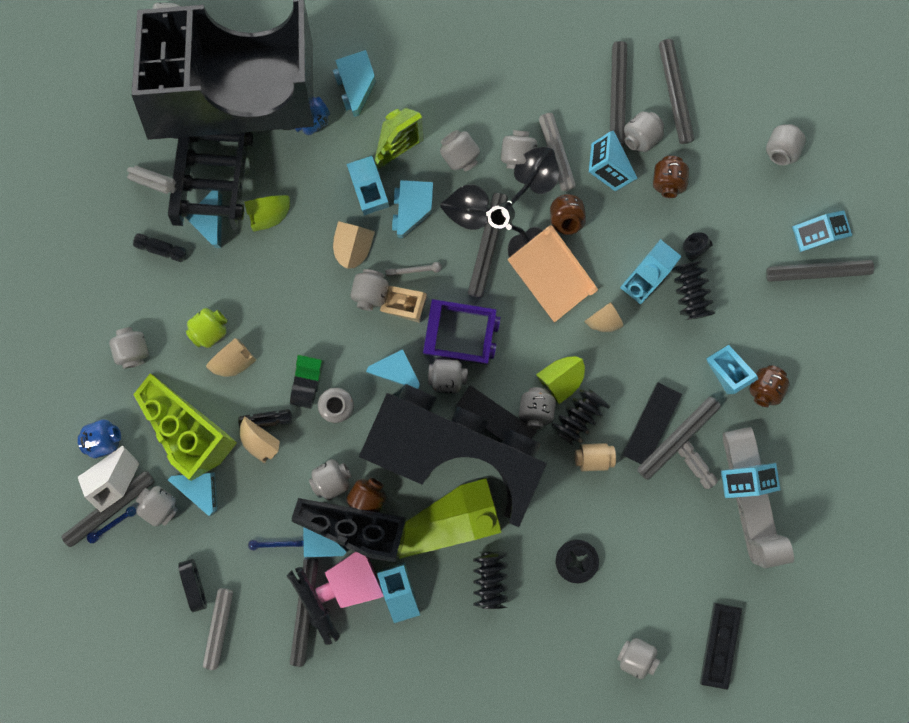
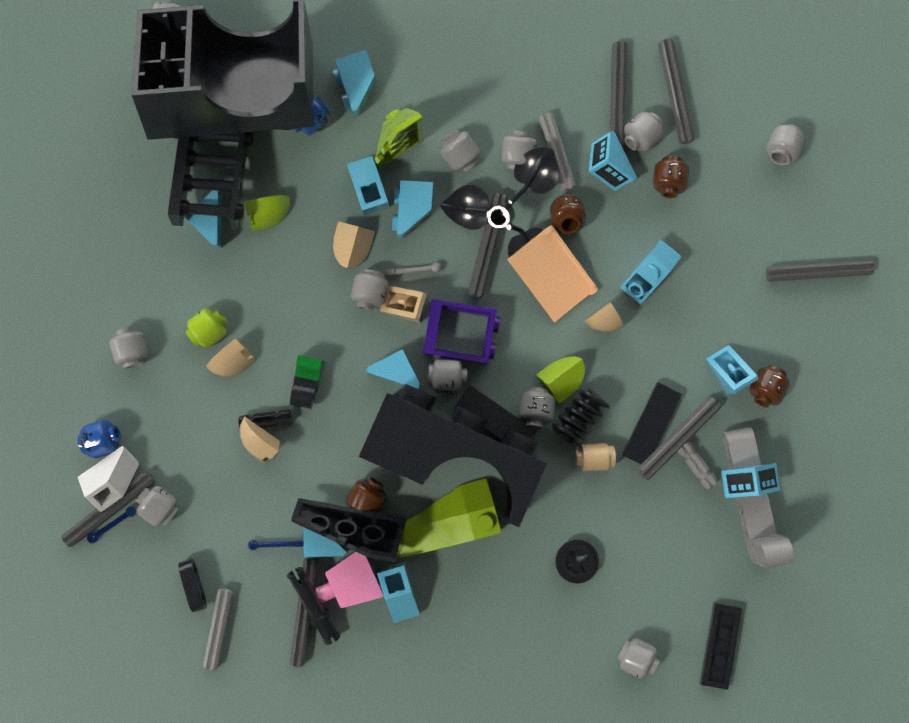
light grey axle [127,166,176,194] -> none
black axle [133,233,186,262] -> none
lime wedge [133,373,237,481] -> none
medium azure slope [168,472,217,516] -> none
light grey head [309,459,352,500] -> none
light grey head [318,388,354,423] -> none
black piece [473,551,508,609] -> none
black piece [672,261,716,320] -> none
black plate [683,232,713,262] -> none
slope [792,210,852,252] -> none

